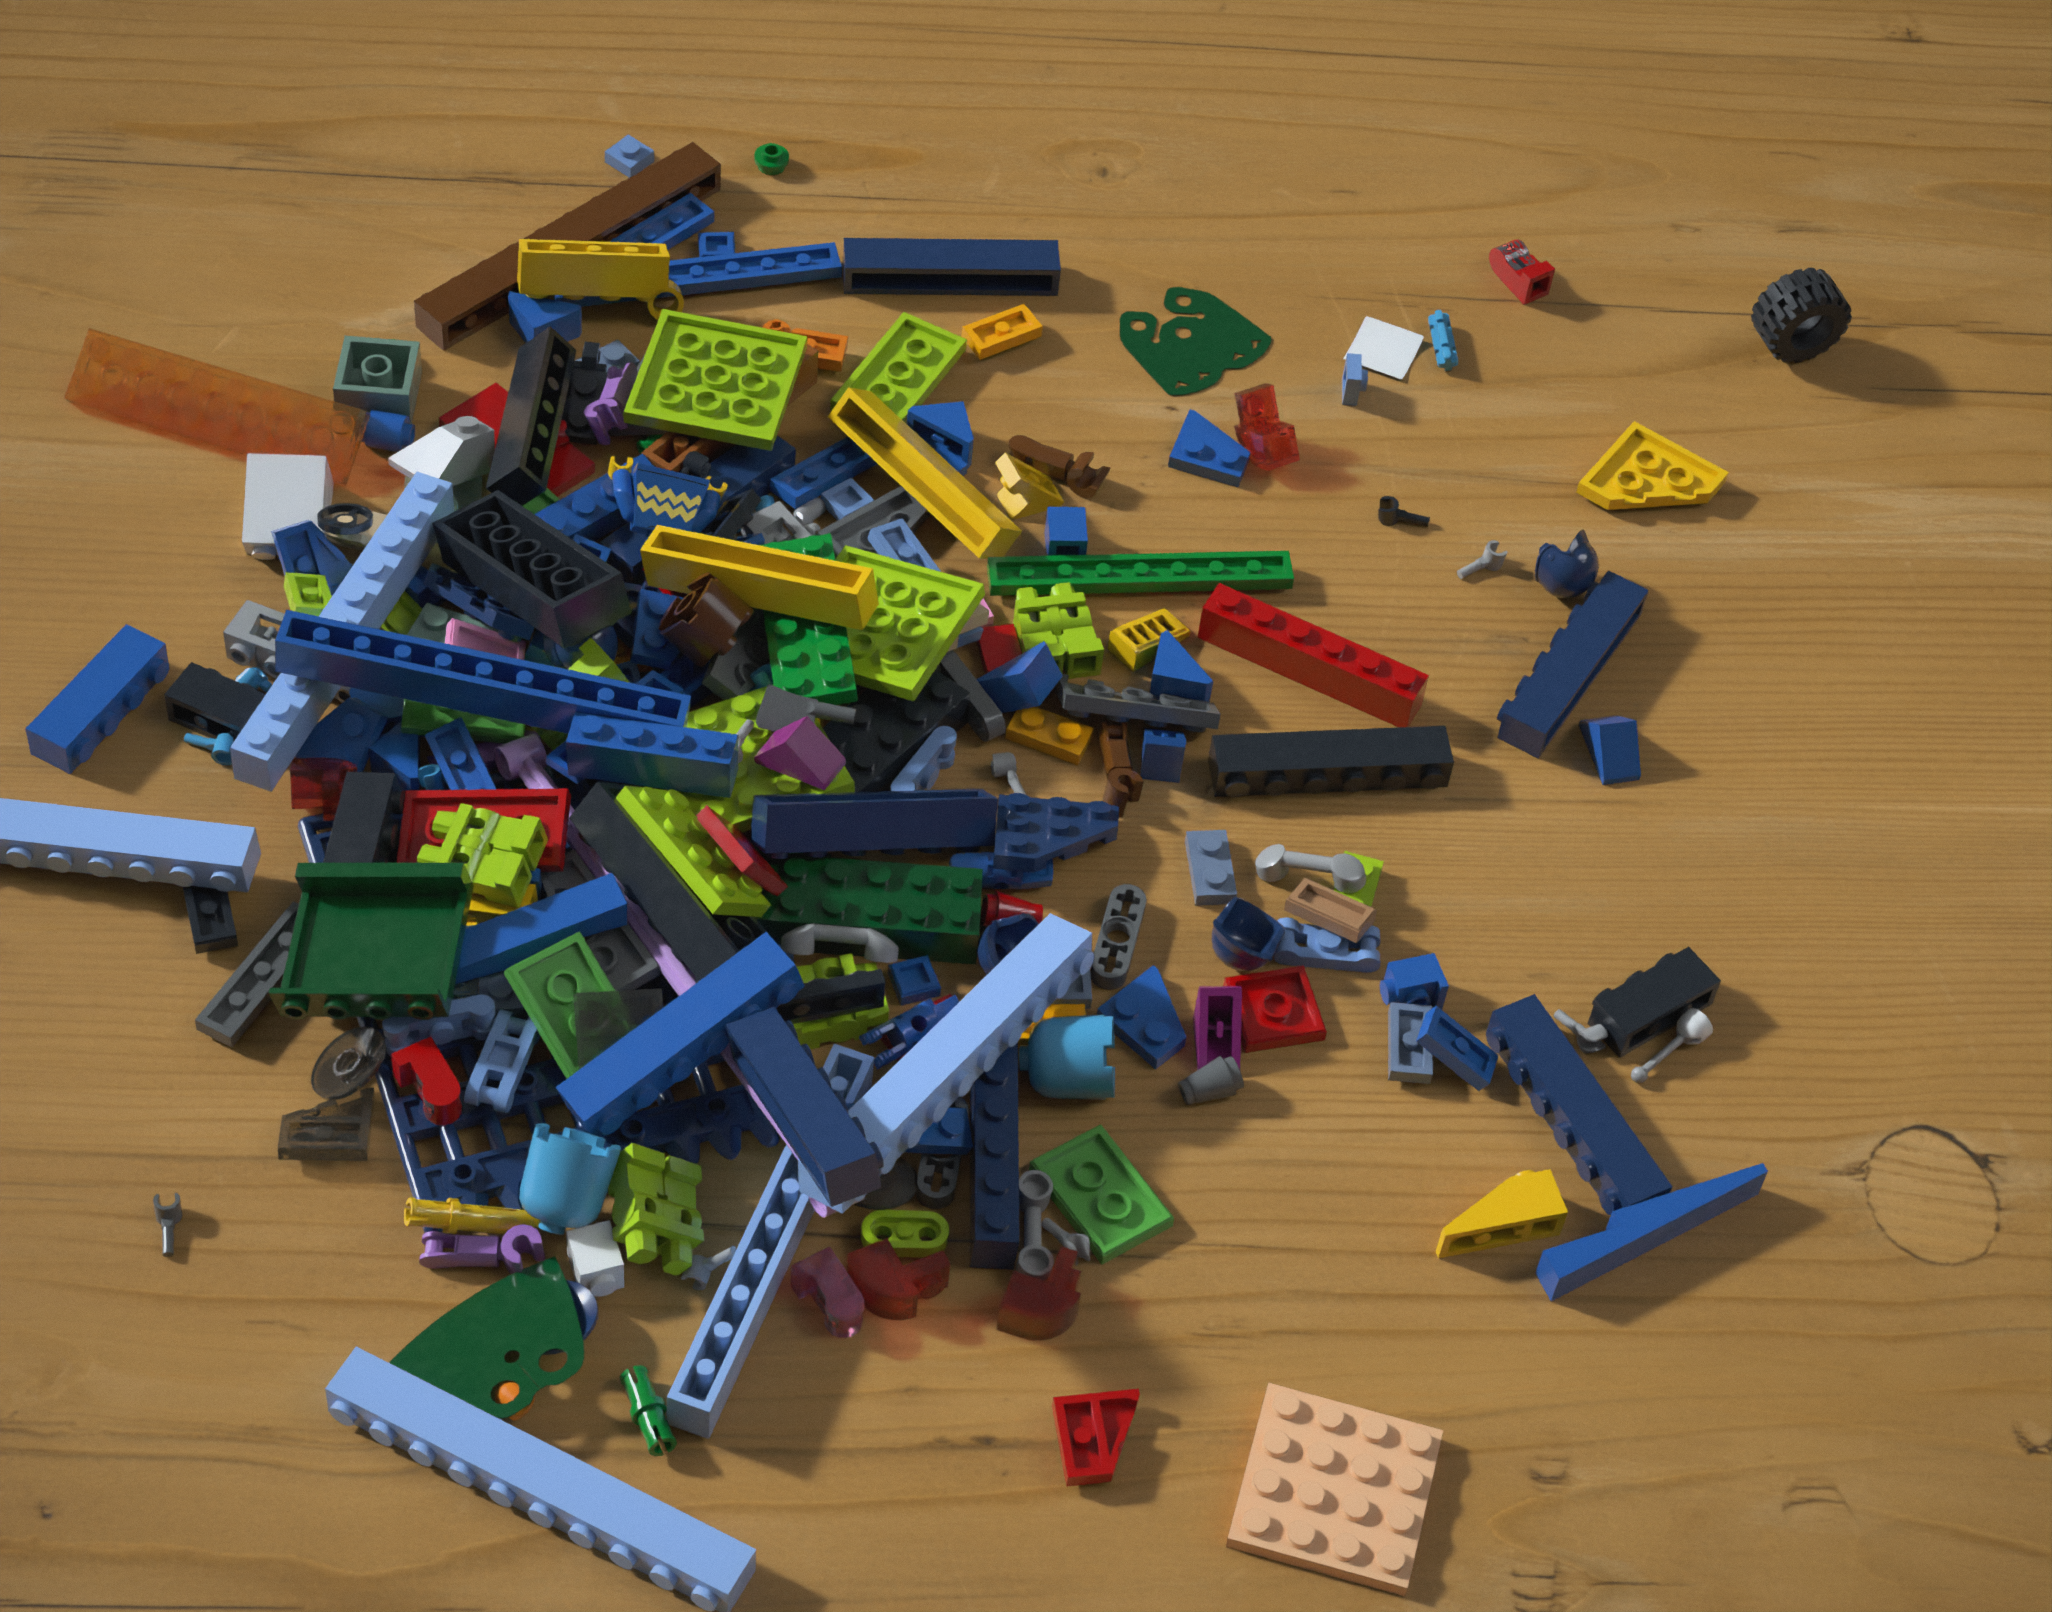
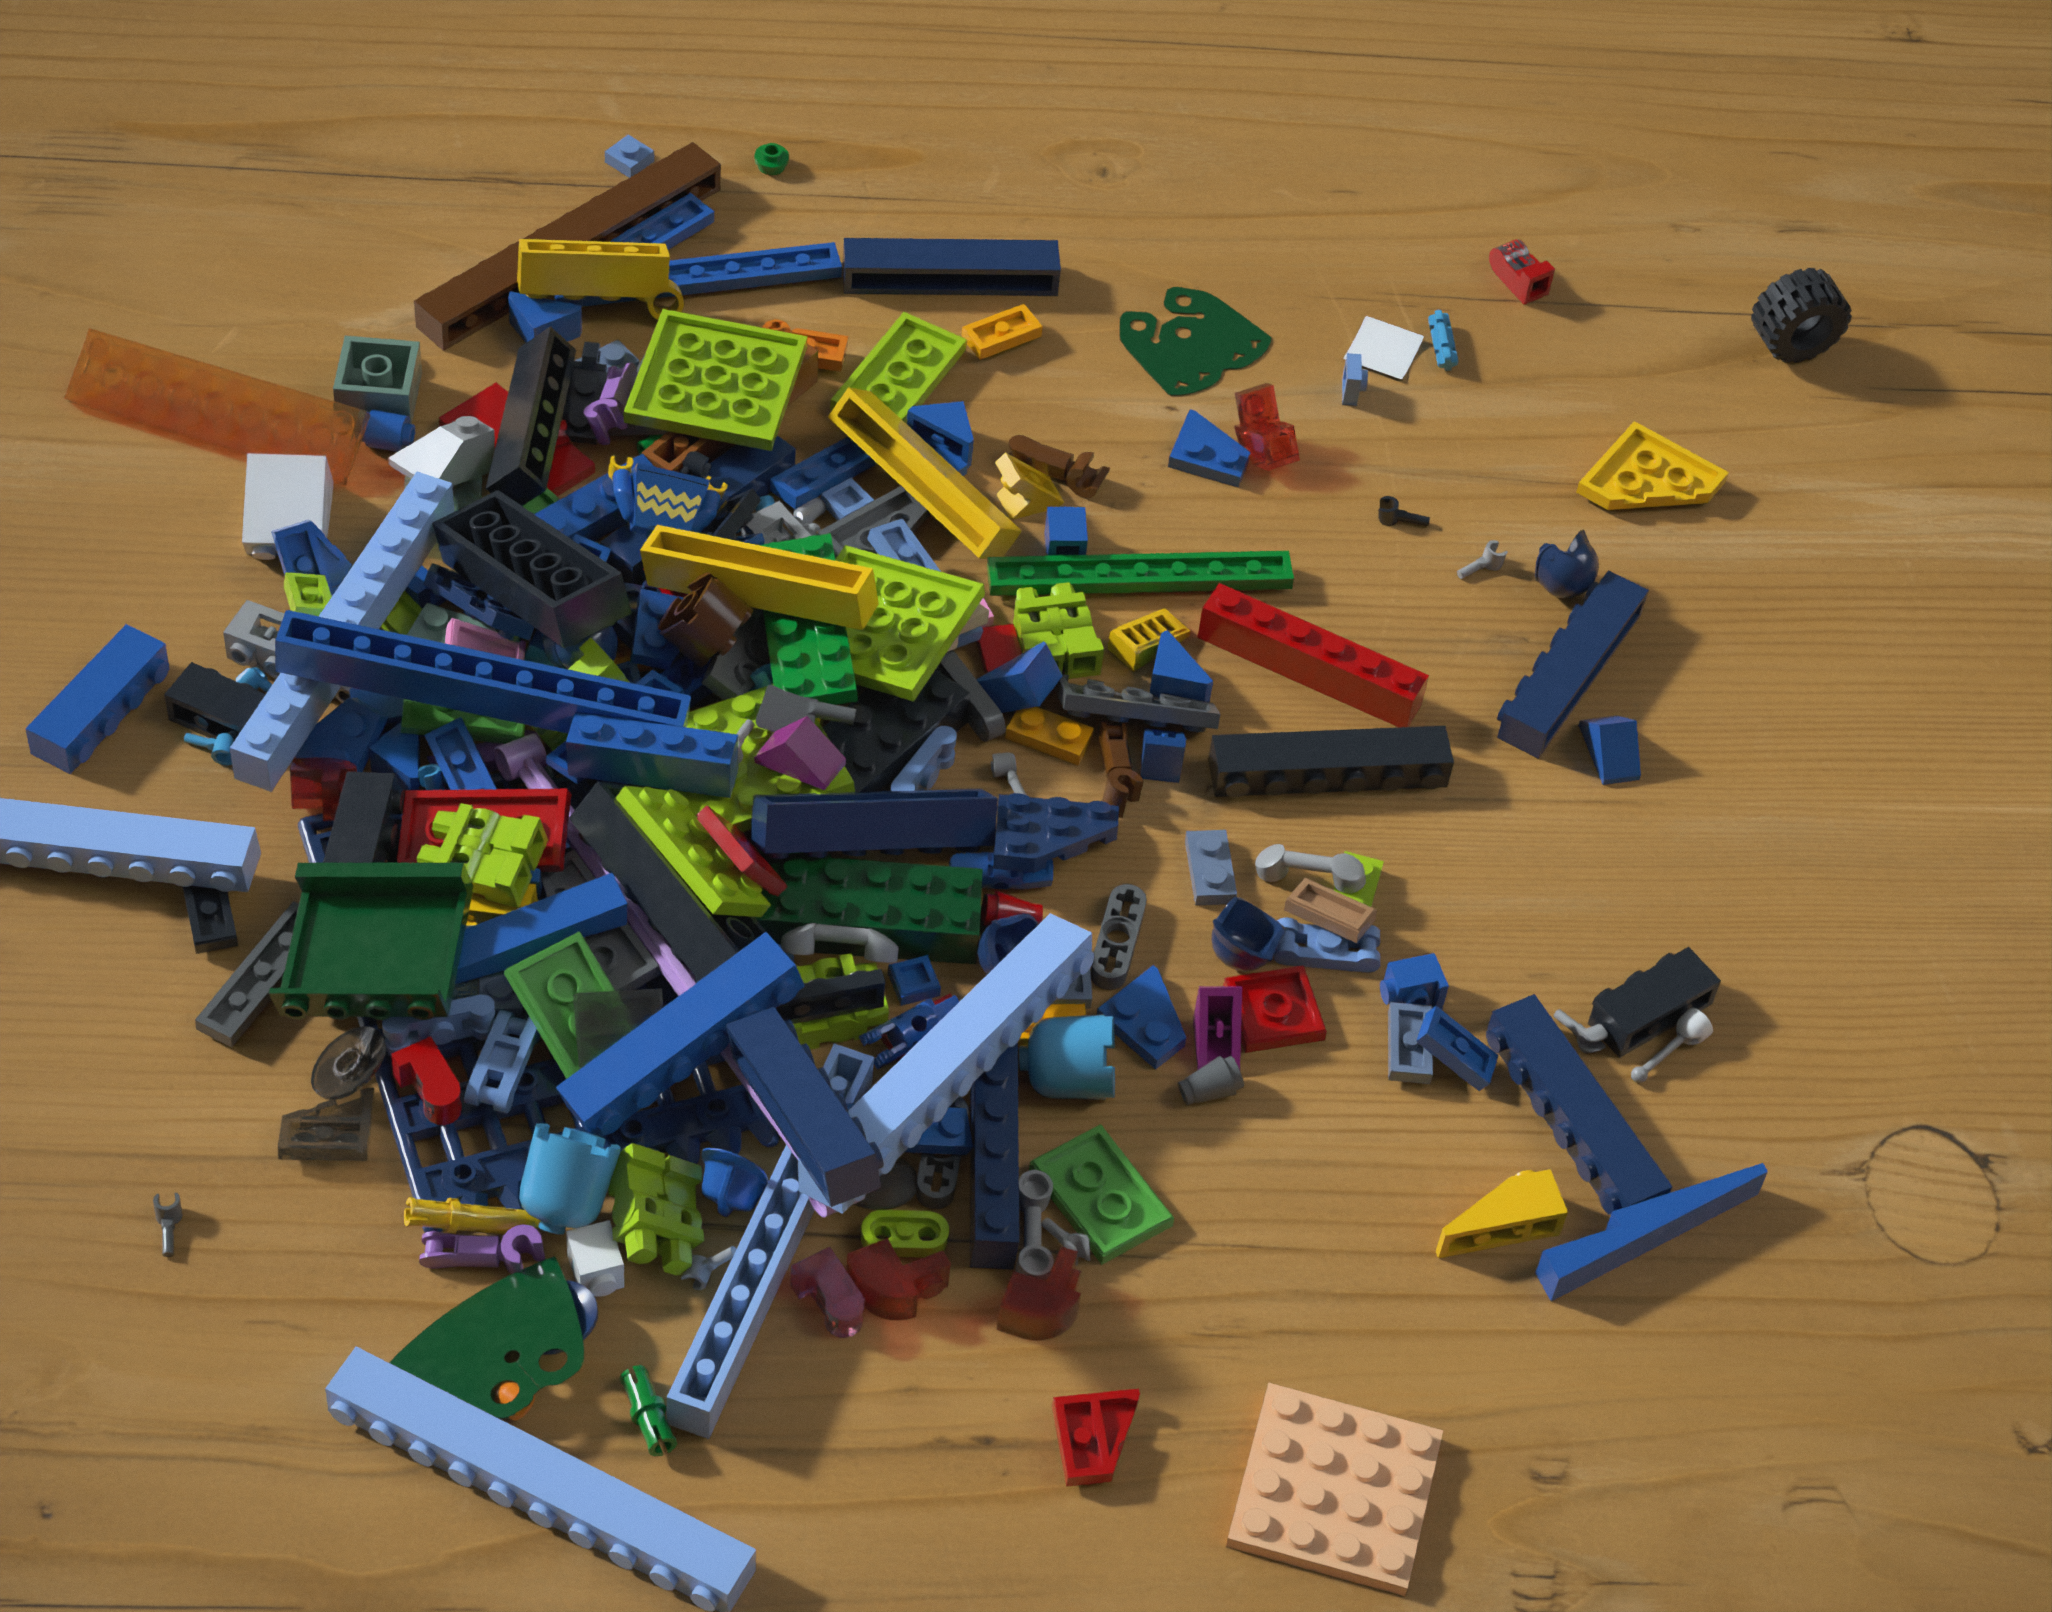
piece [317,503,387,551] -> none
blue tile [698,232,736,257] -> none
none -> blue piece [701,1148,769,1218]

